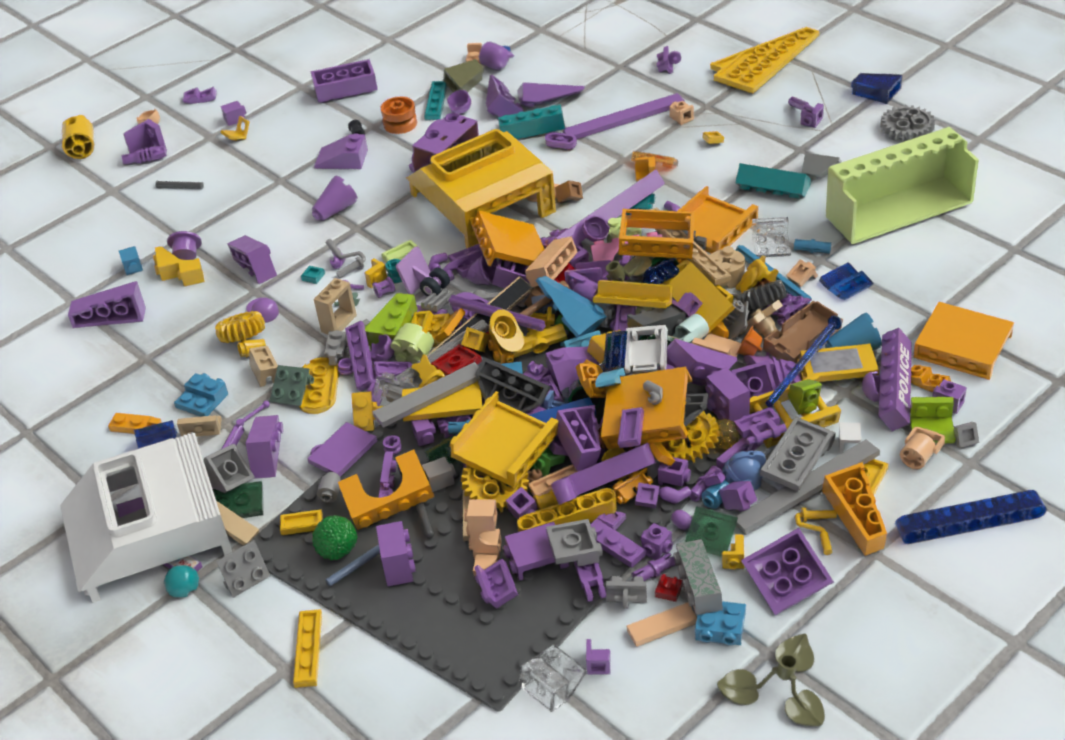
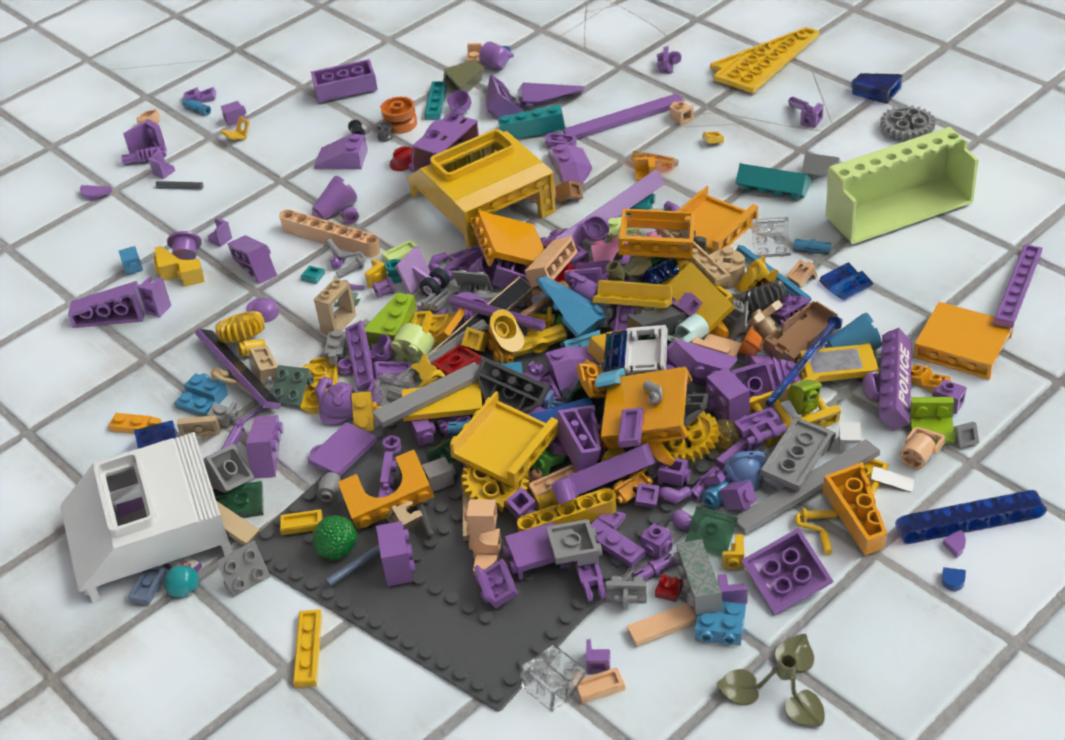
yellow cylinder [62,115,94,159] -> none
none -> medium lavender tile [80,185,112,200]
none -> sand blue plate [128,566,167,605]
none -> medium lavender hinge [137,277,172,317]
none -> medium lavender panel [148,151,175,179]
none -> dark azure pin [183,98,211,115]
none -> tile [195,328,281,409]
none -> medium lavender panel [207,217,232,247]
none -> light grey bracket [207,401,238,427]
none -> tan piece [210,367,254,398]
none -> light nougat beam [279,210,381,257]
none -> medium lavender arm [315,377,333,400]
none -> medium lavender helmet [319,382,355,425]
none -> medium lavender tile [341,207,359,224]
none -> dark grey wheel [376,122,393,142]
none -> tan hinge [386,501,422,529]
none -> red piece [389,146,413,171]
none -> light grey hinge [452,270,494,295]
none -> medium lavender wedge [547,144,592,187]
none -> light nougat tile [574,667,626,704]
none -> medium lavender panel [717,574,748,604]
none -> white sticker [871,467,914,492]
none -> blue tile [942,567,966,591]
none -> medium lavender tile [943,530,966,558]
none -> medium lavender tile [993,244,1043,329]

